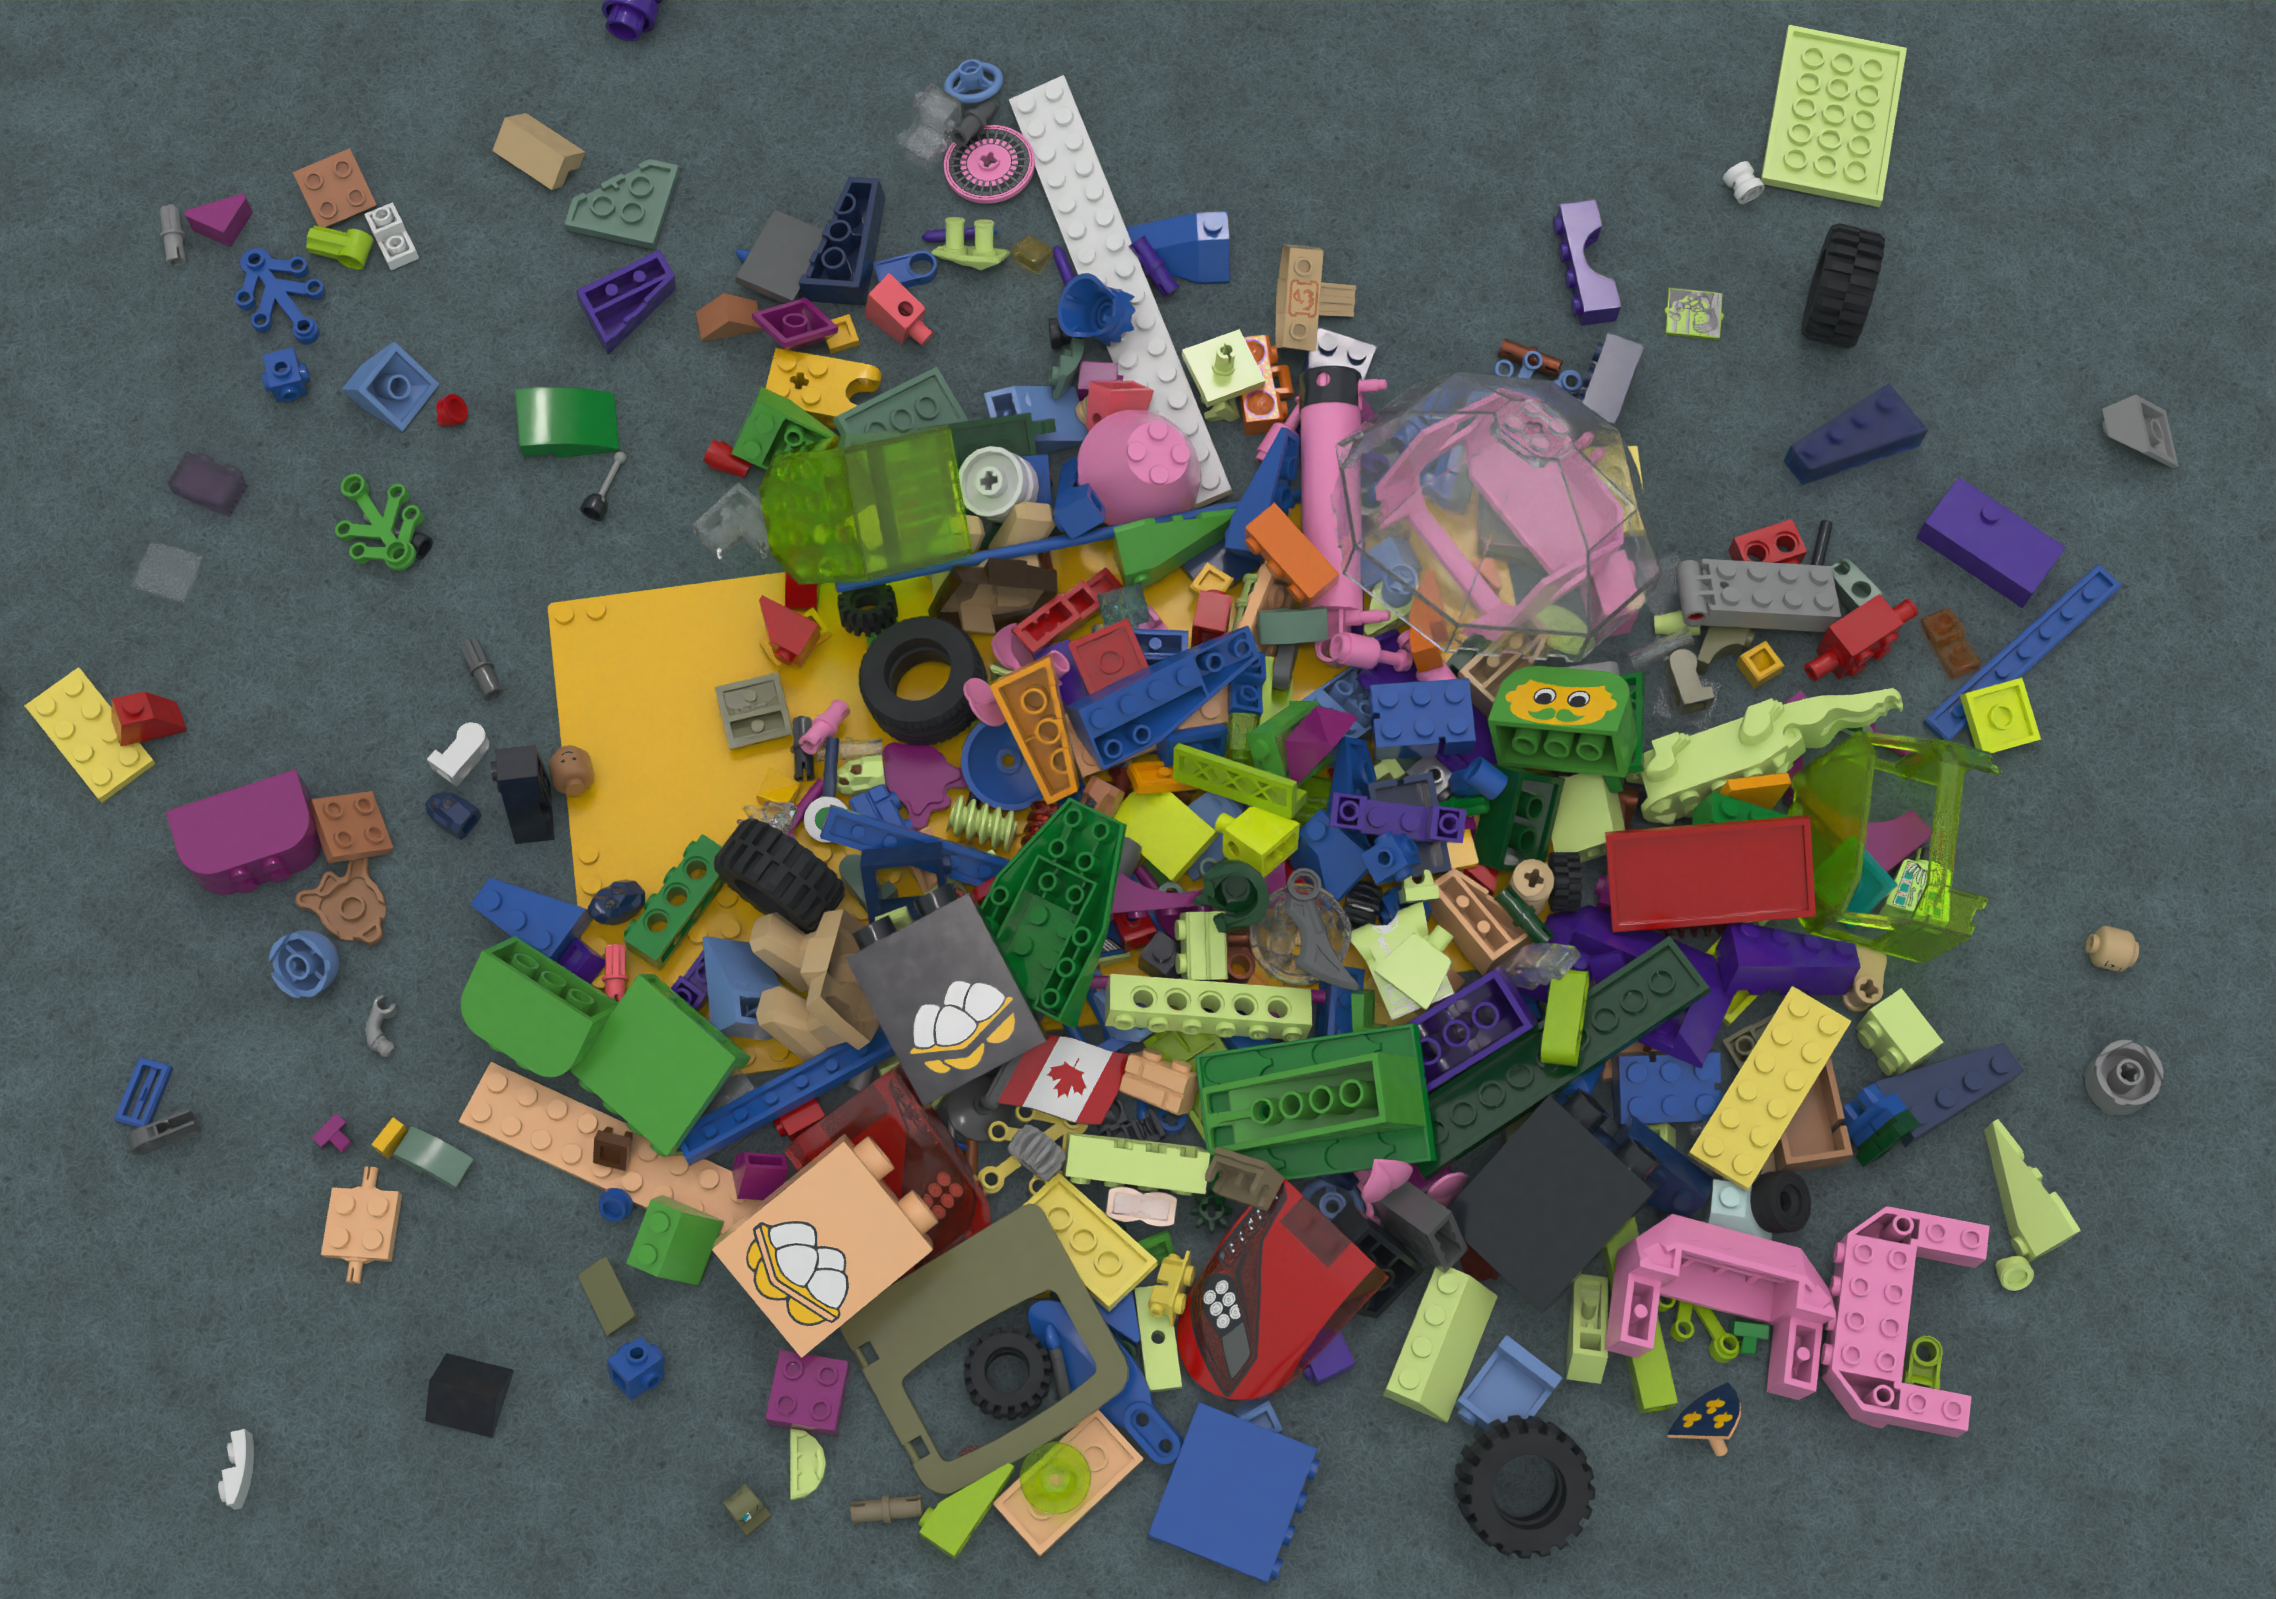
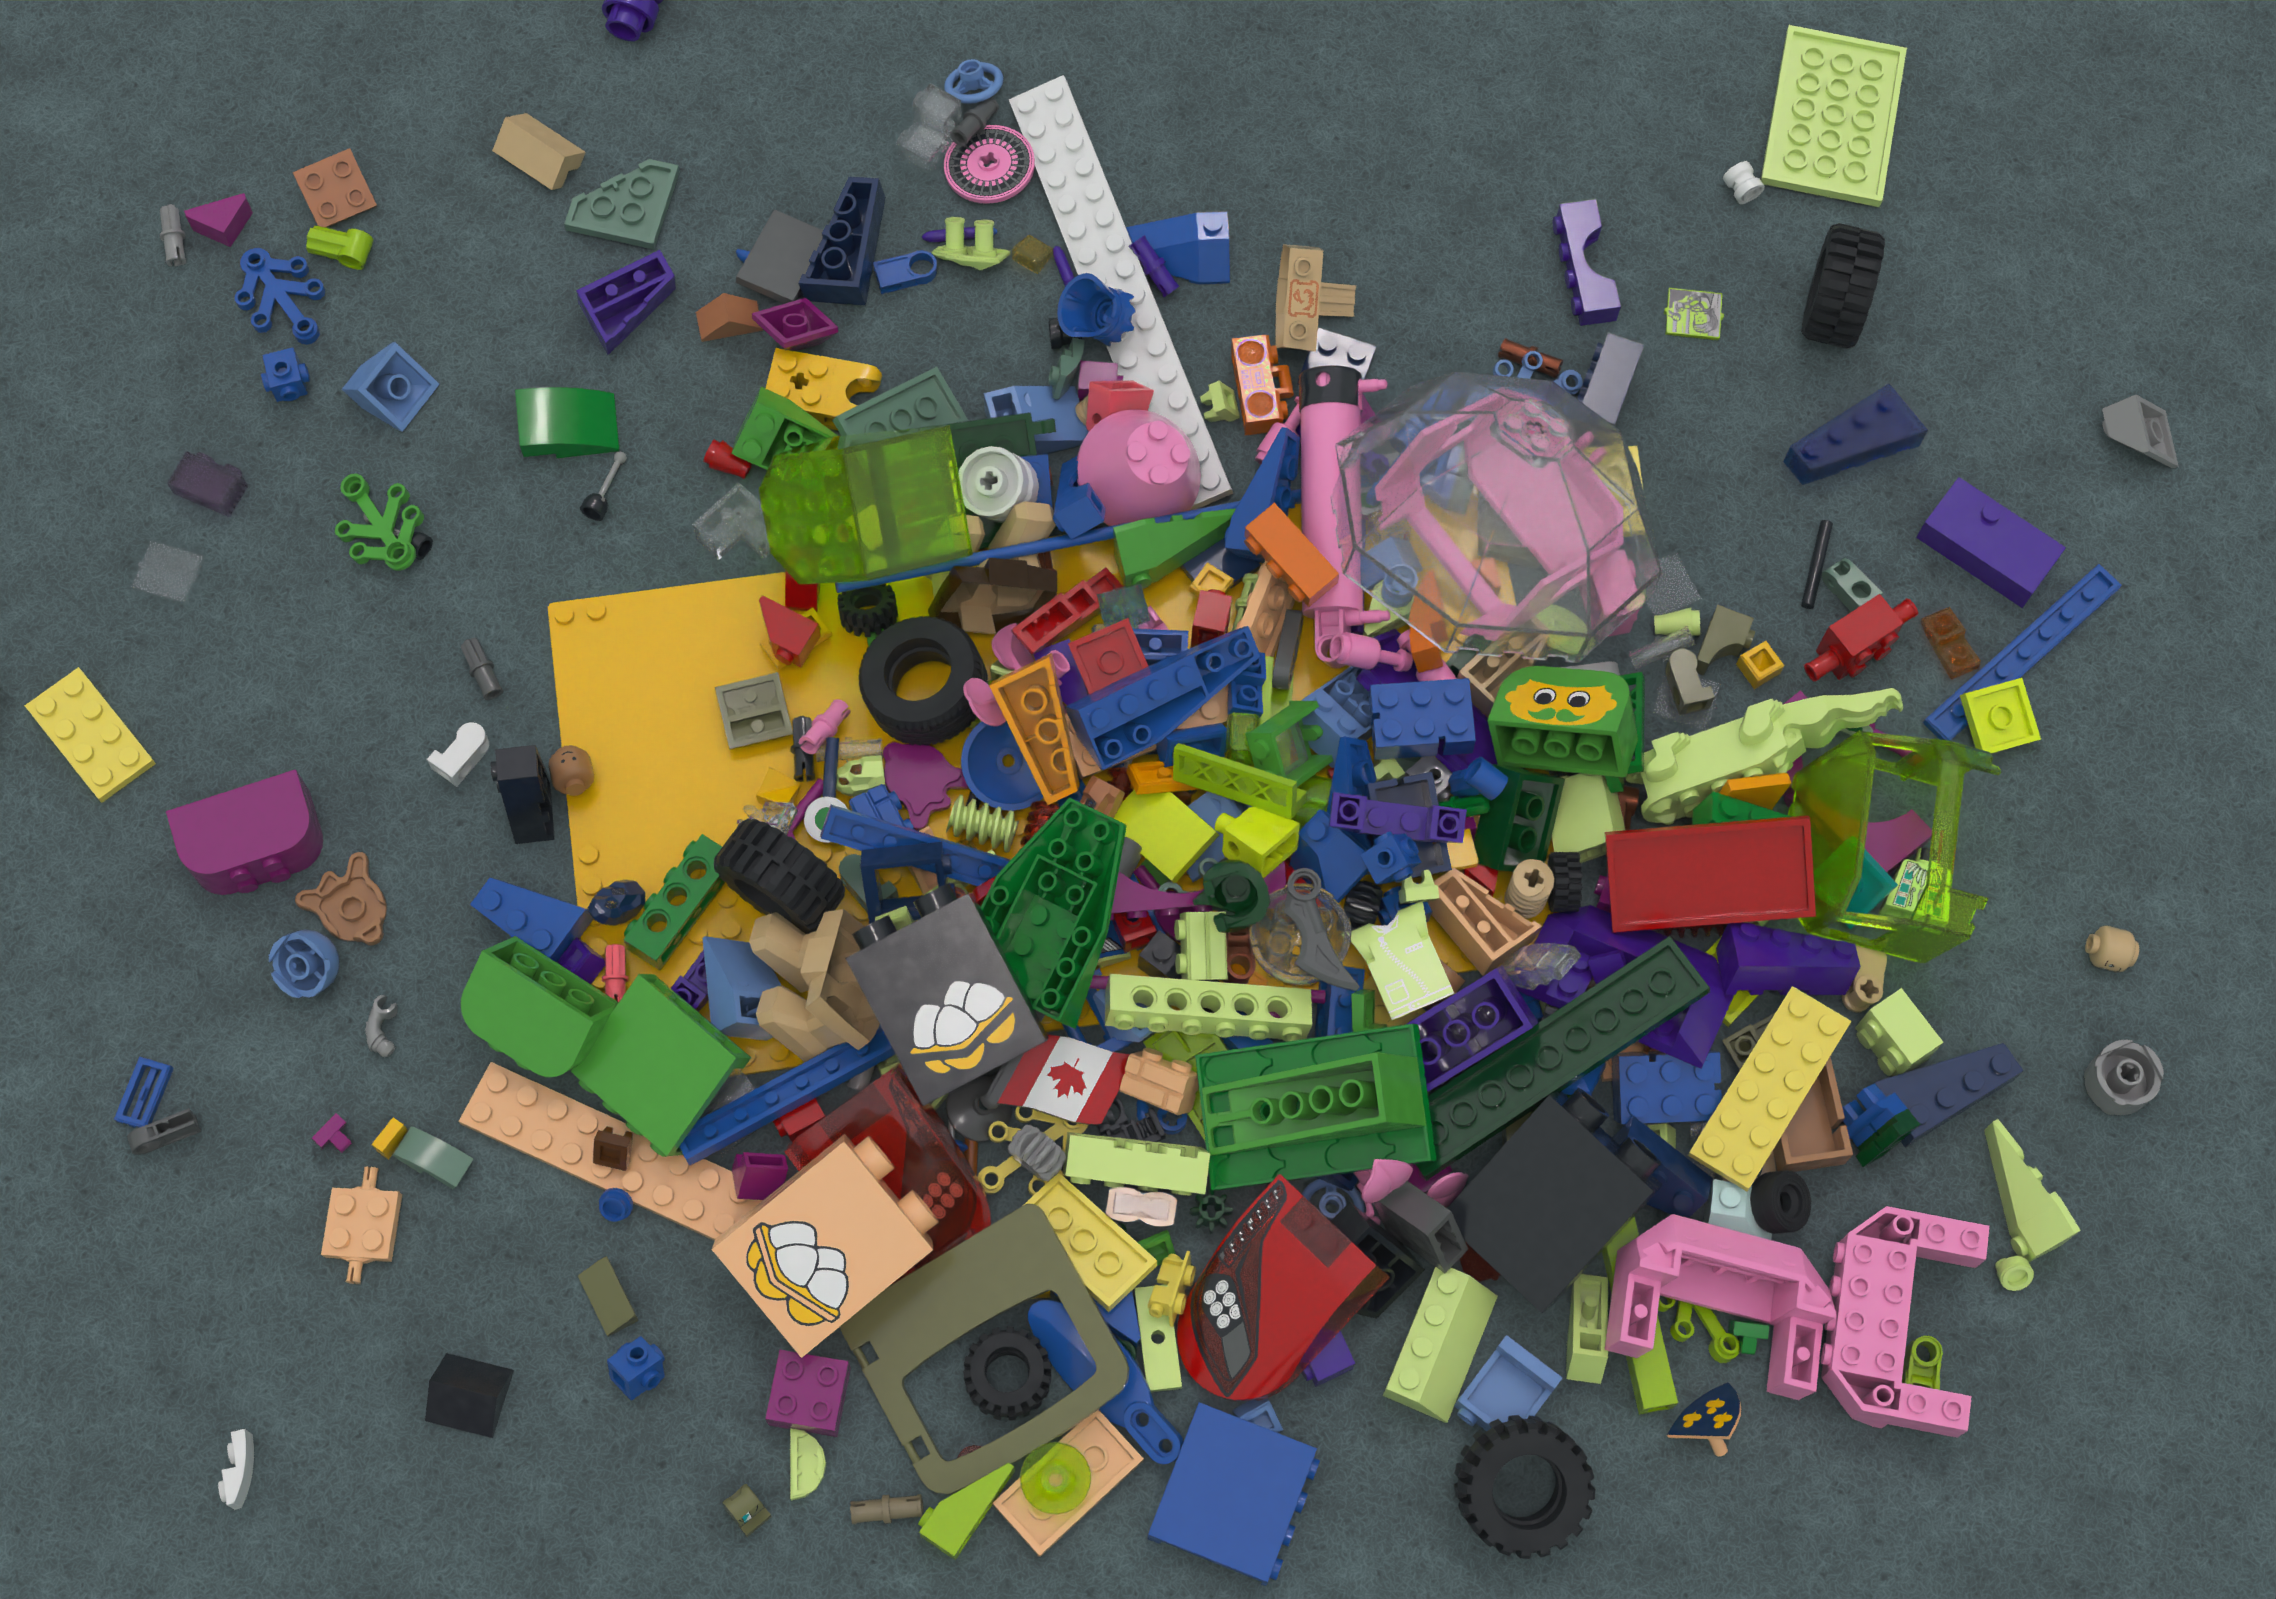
red slope [111,691,186,746] -> none
nougat plate [309,791,393,863] -> none
white slope [364,202,419,270] -> none
dark blue rock [425,792,482,840] -> none
red tile [436,394,468,427] -> none
bright green slope [626,1195,724,1286] -> none
yellow tile [826,314,860,354] -> none
coral torso [864,273,934,346] -> none
dark grey piece [1044,1324,1071,1400] -> none
yellowish green tile [1182,329,1265,407] -> none
dark tan hinge [1205,1147,1285,1211] -> none
sand green slope [1257,605,1328,644] -> none
magenta slope [1285,706,1358,785] -> none
yellowish green torso [1374,925,1454,1011] -> none
dark green pin [1494,885,1555,949] -> none
lime beam [1541,968,1589,1066] -> none
light grey hinge [1675,559,1841,632] -> none
red brick [1728,519,1807,564] -> none

